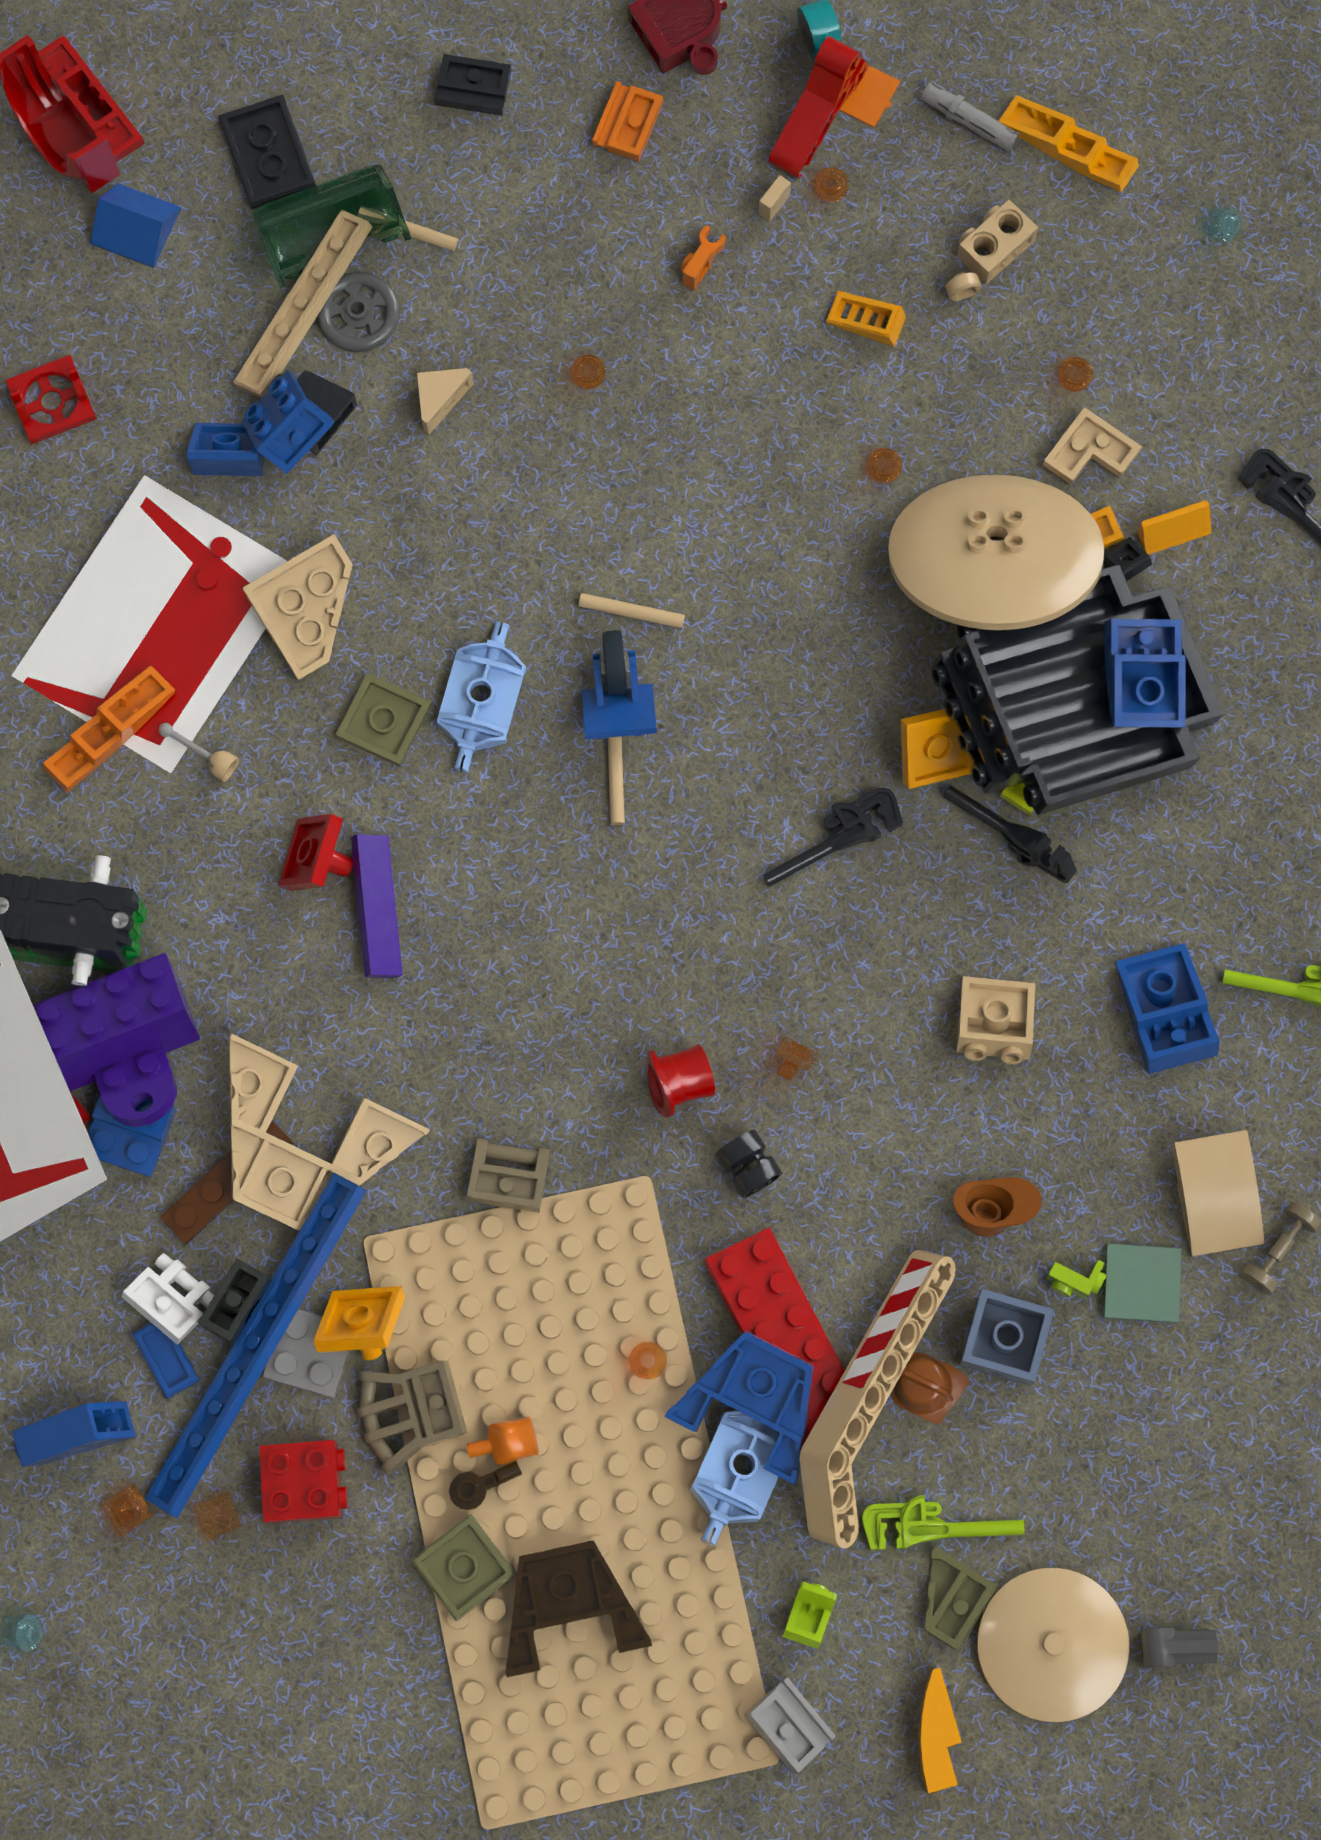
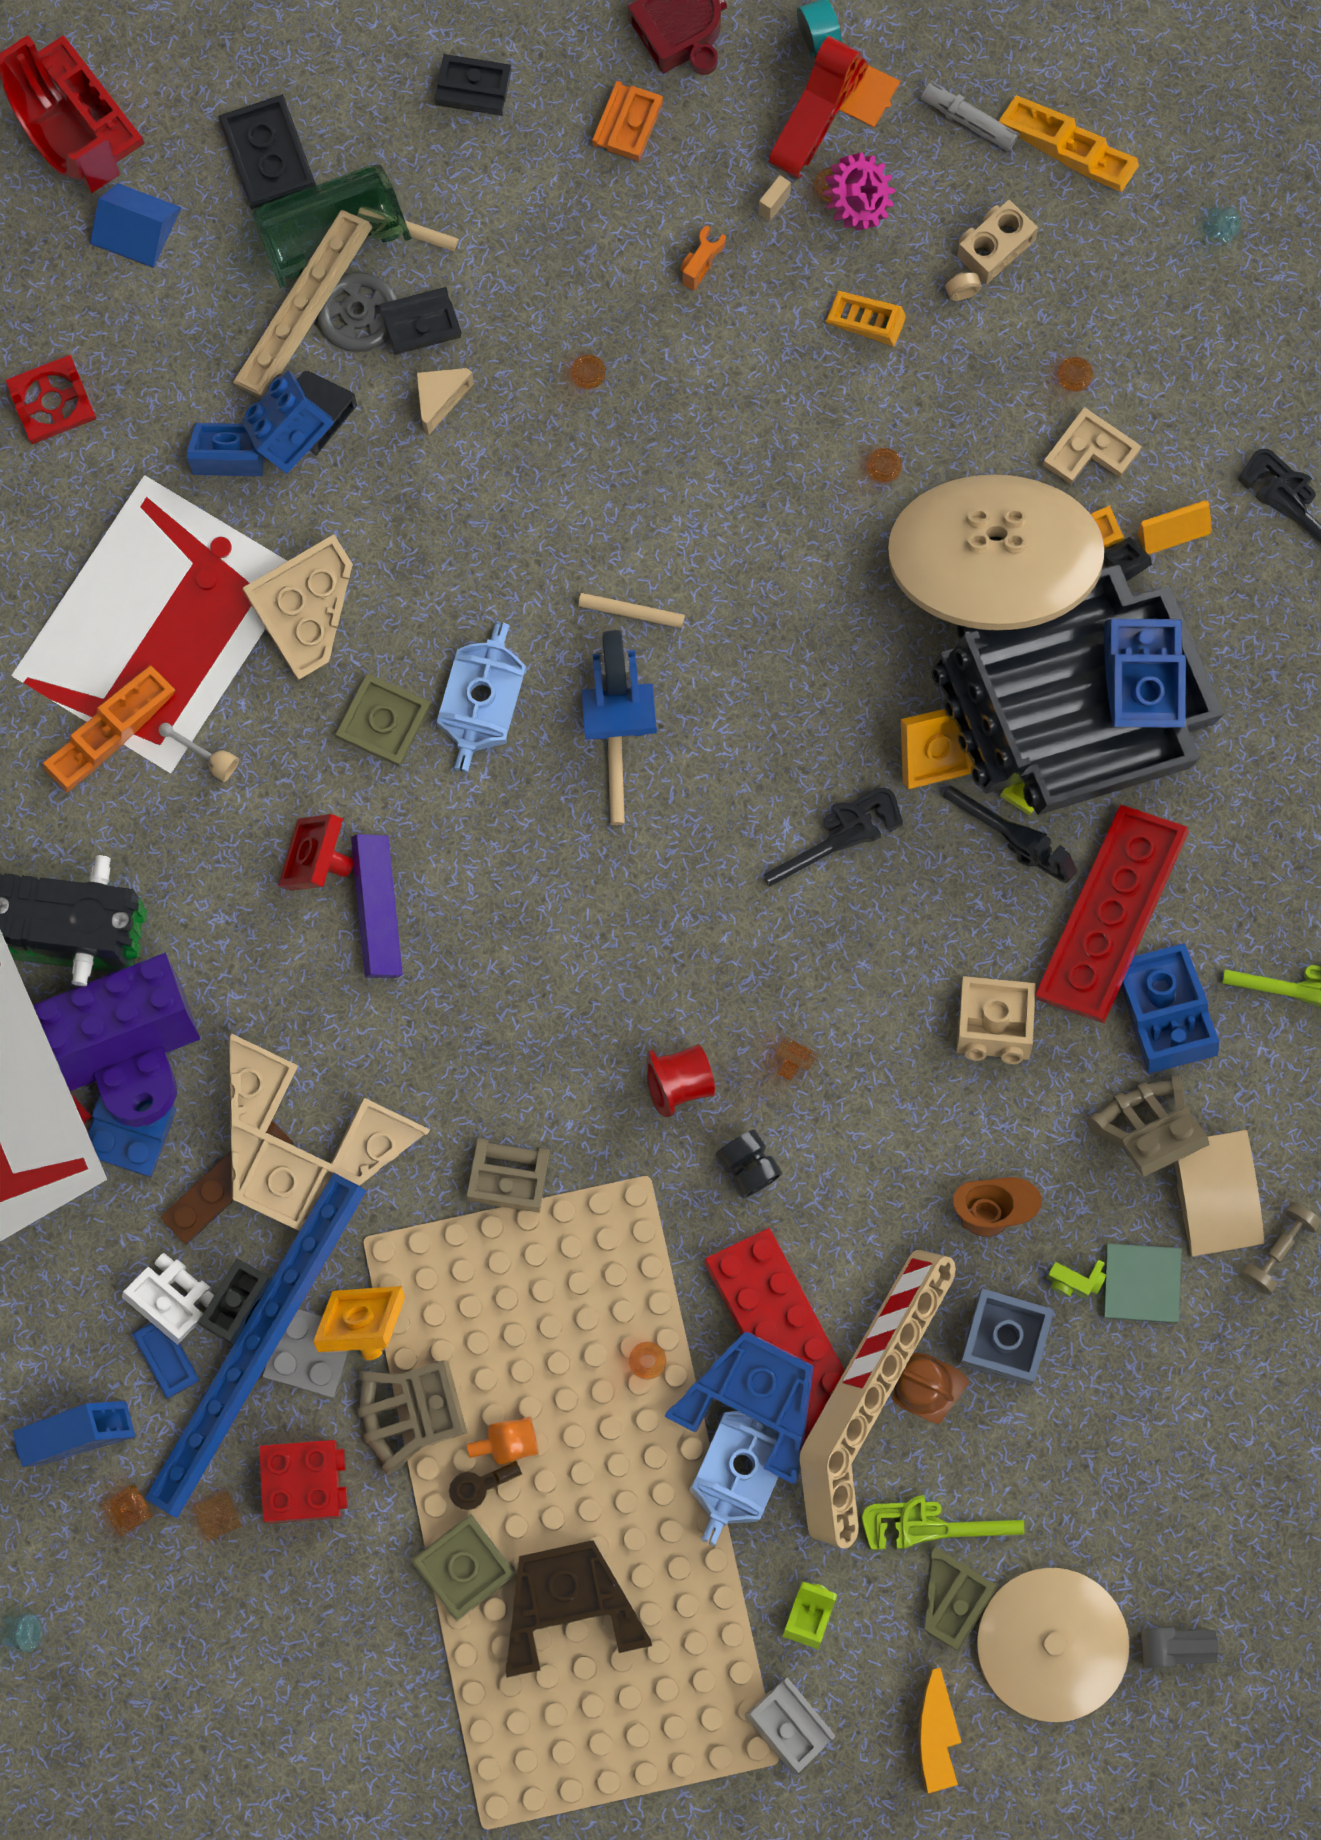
none -> black plate [379,287,462,355]
none -> dark pink gear [823,153,895,231]
none -> red plate [1035,804,1189,1024]
none -> dark tan plate [1087,1074,1210,1177]

